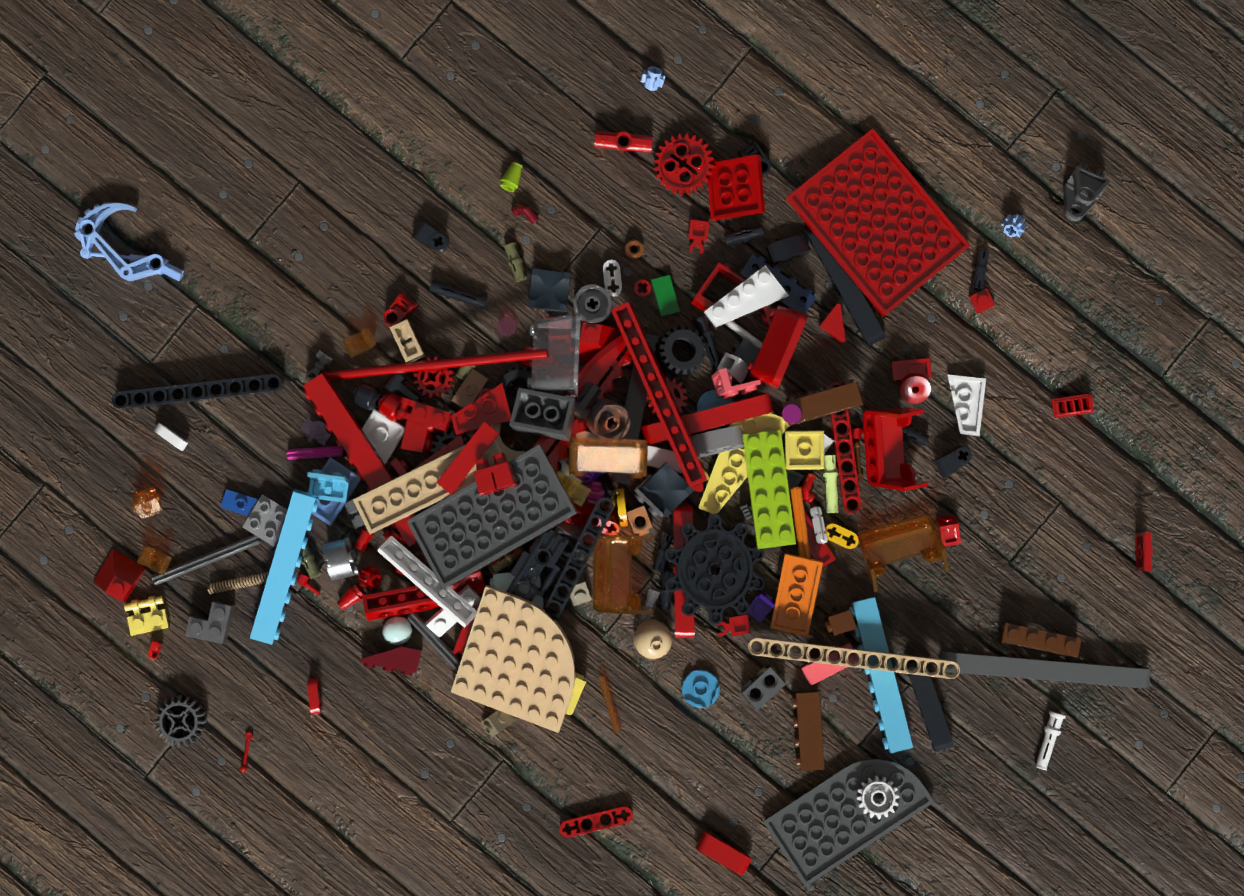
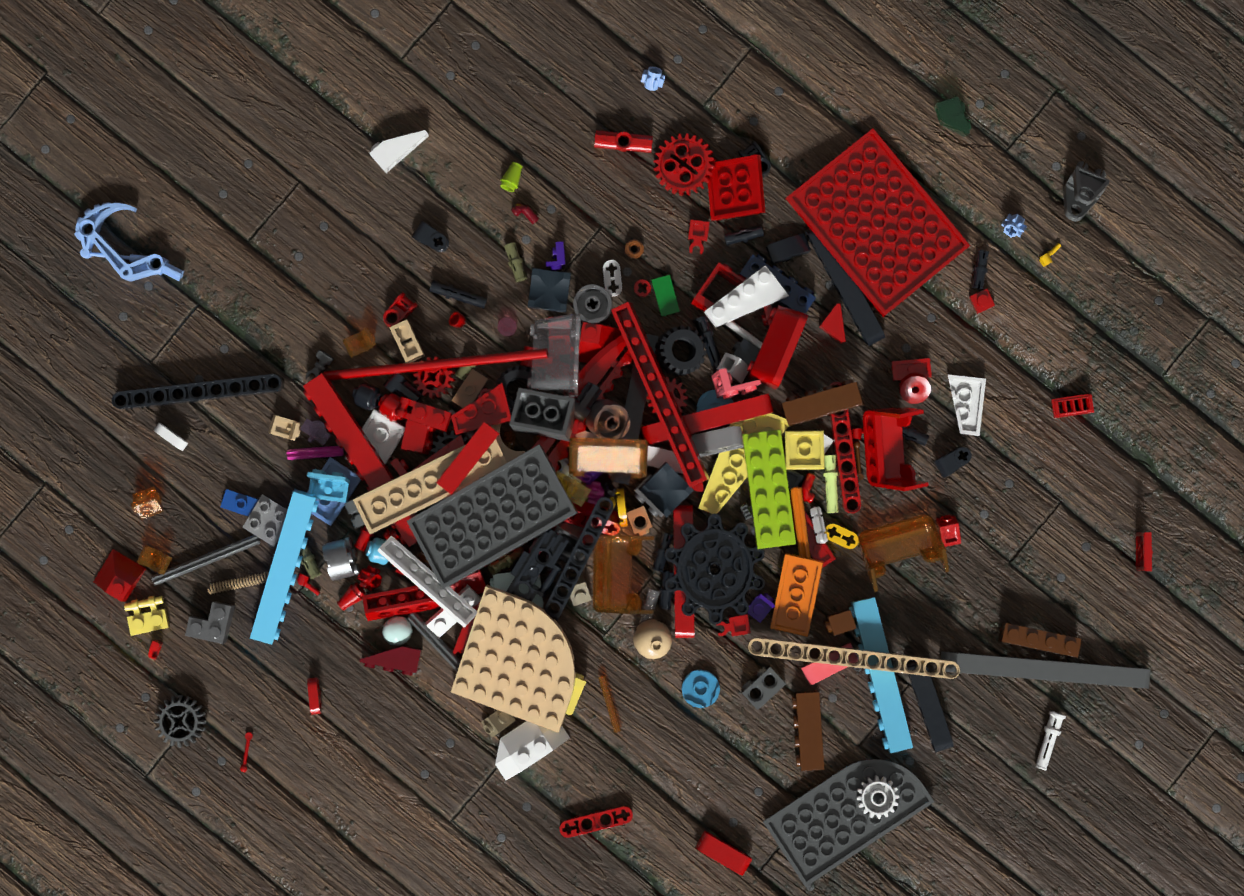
red hips [474,453,518,496] -> none
magenta tile [782,404,802,424] -> none
none -> tan bracket [268,415,301,441]
none -> medium azure head [365,538,388,565]
none -> white slope [369,130,429,173]
none -> red hinge [449,312,466,328]
none -> white wedge [495,721,570,780]
none -> dark purple bracket [546,241,566,271]
none -> clear green slope [934,97,971,137]
none -> yellow hand [1039,243,1061,267]

